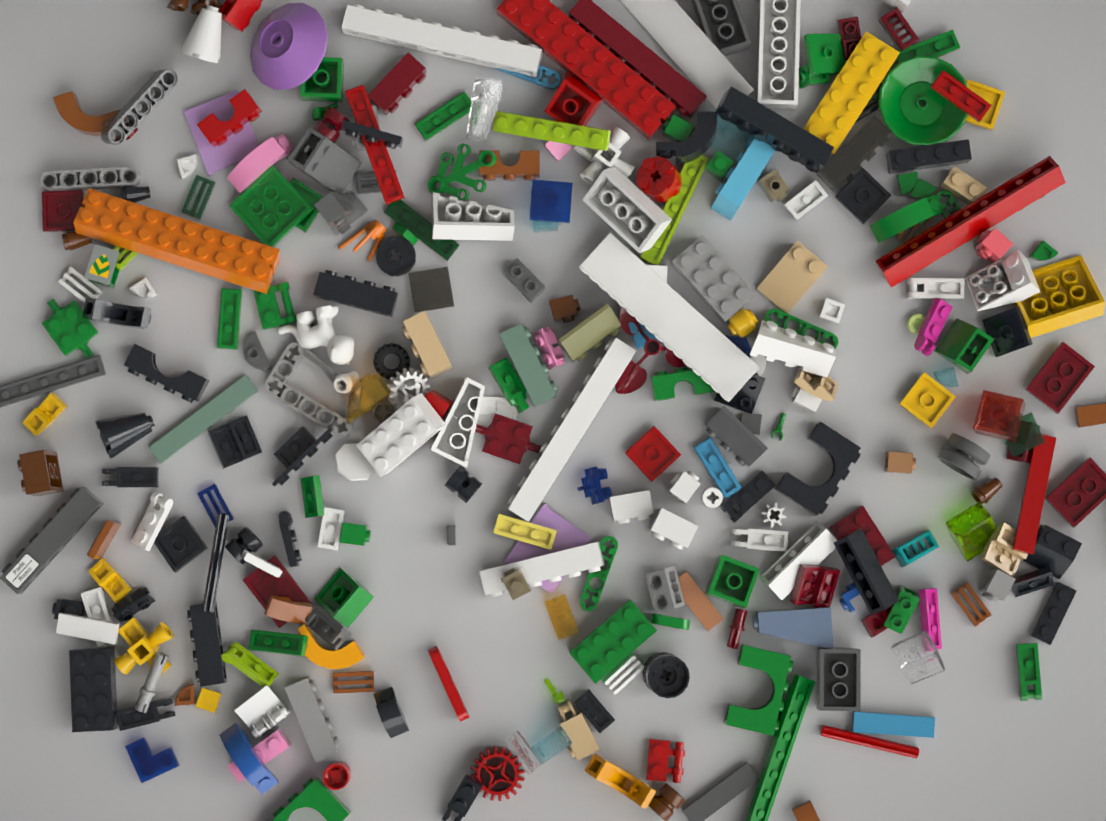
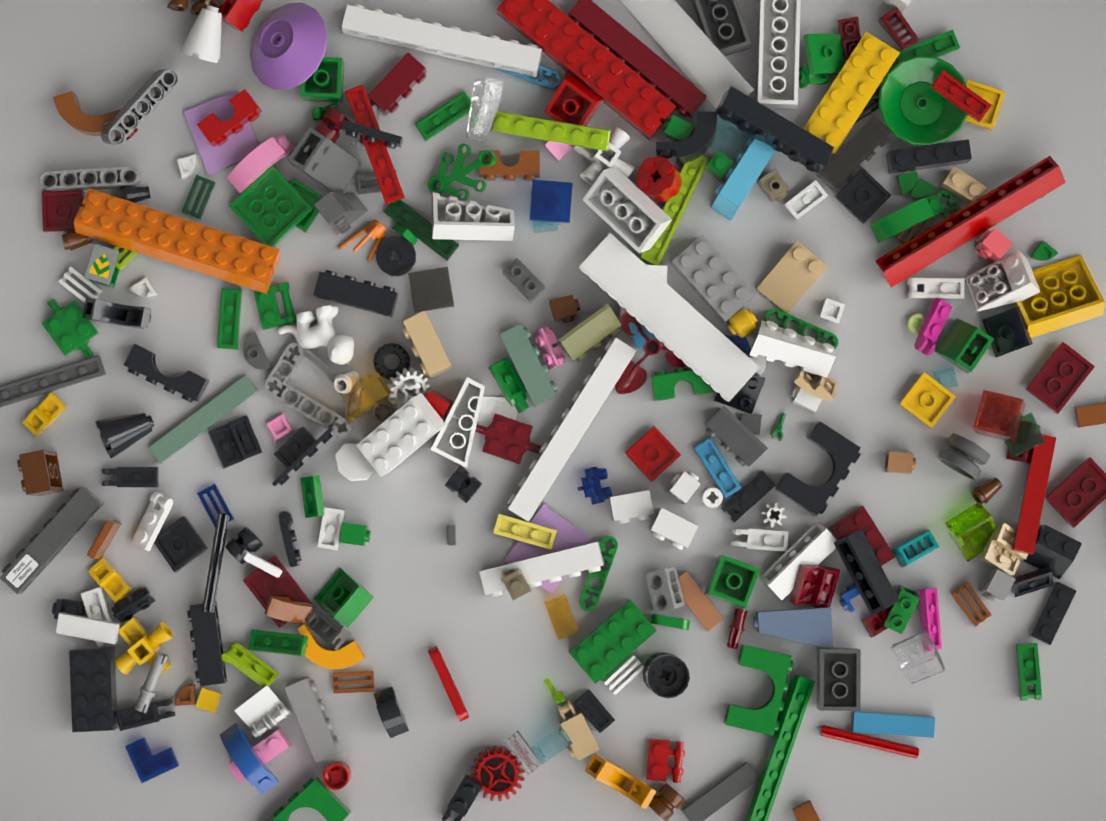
none -> bright pink tile [265,413,293,441]

